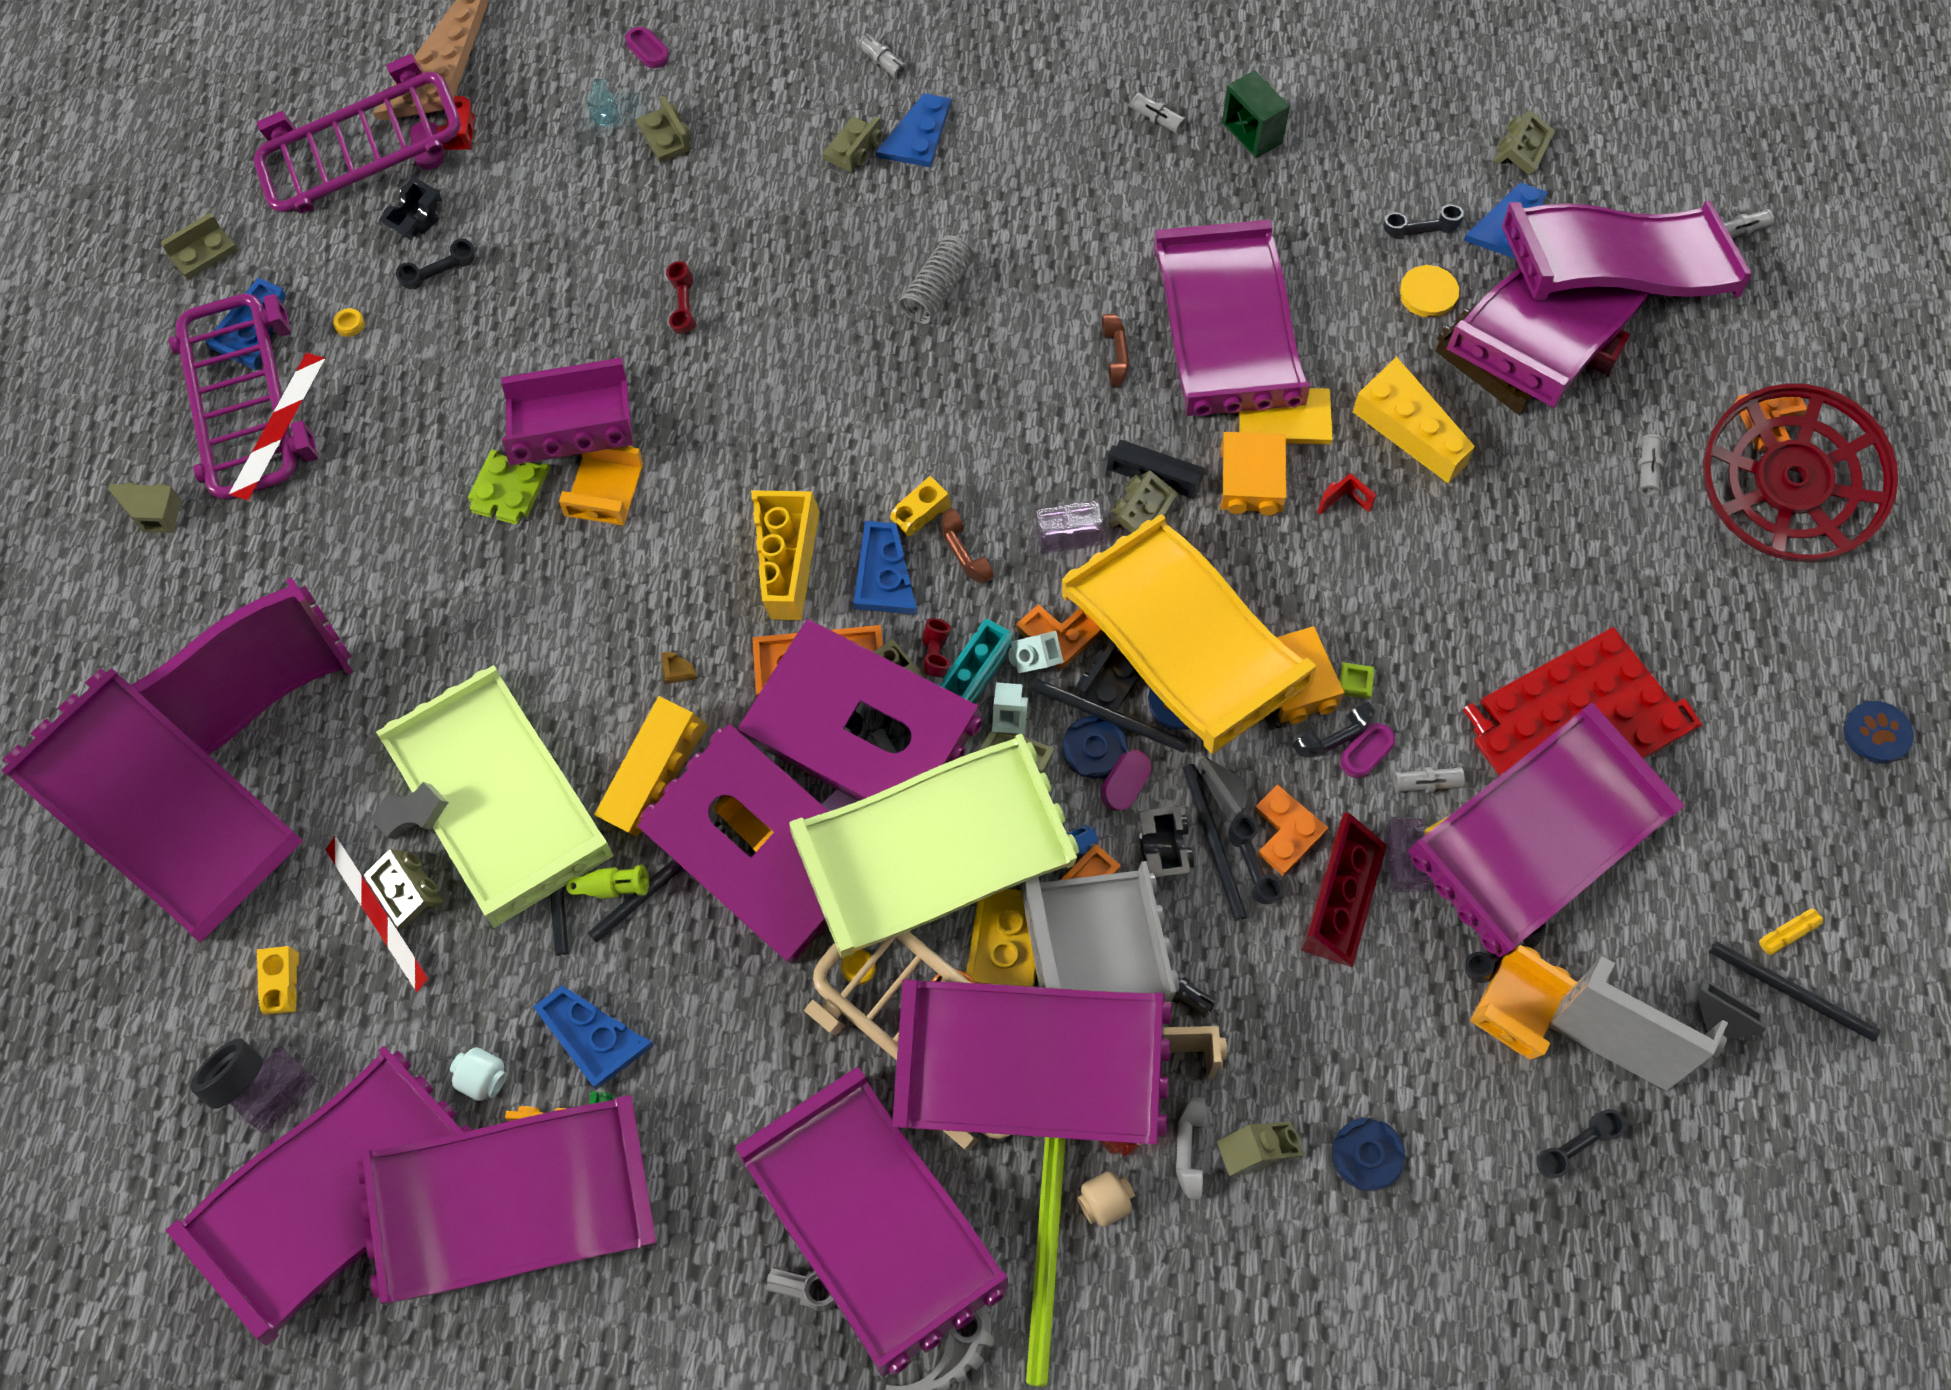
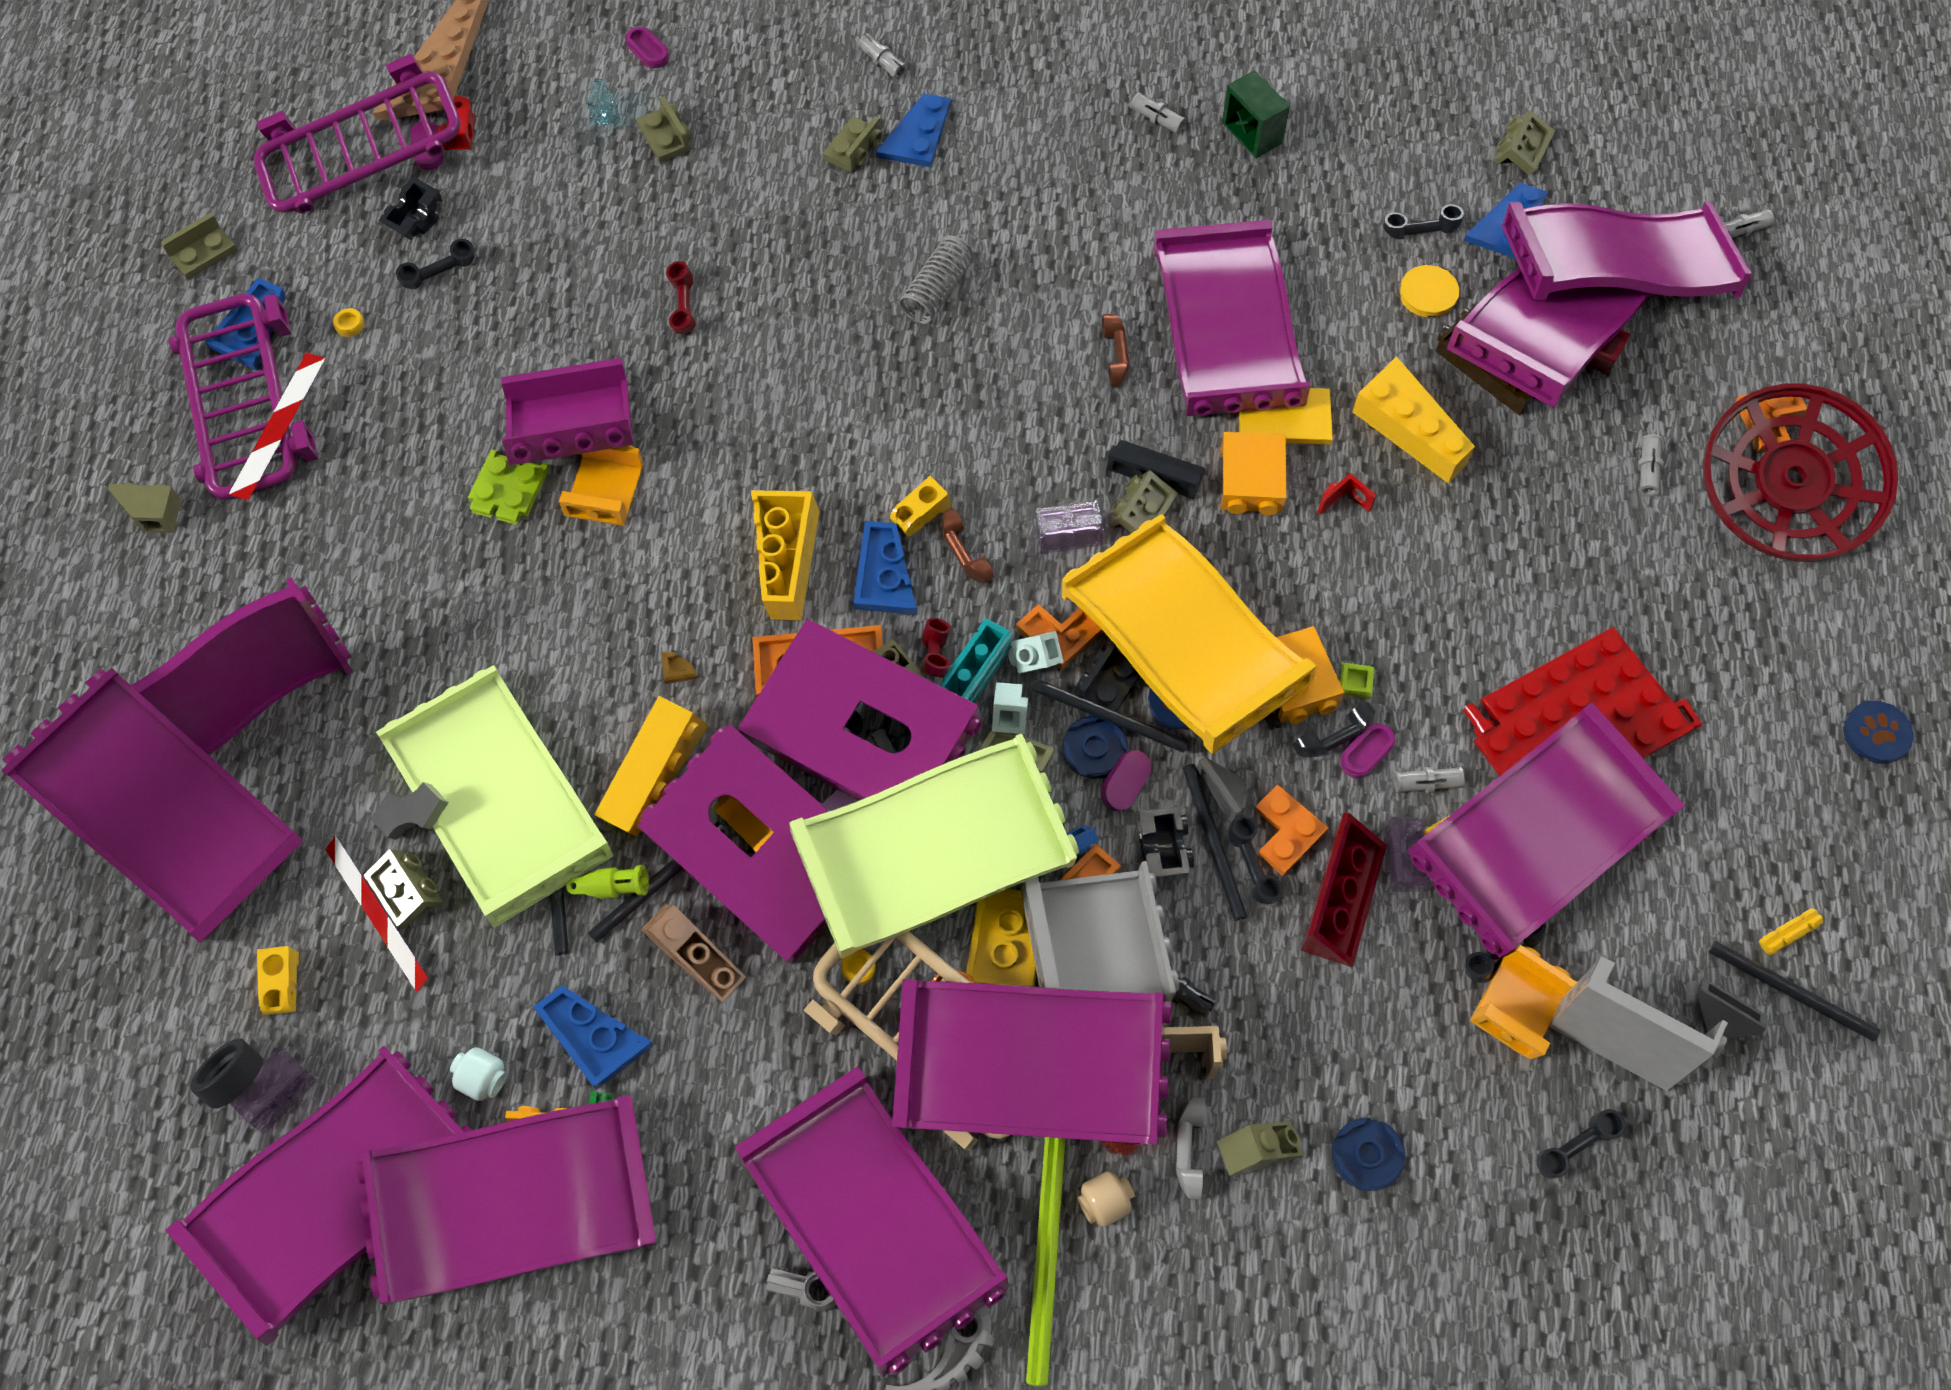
none -> medium nougat slope [641,904,746,1003]

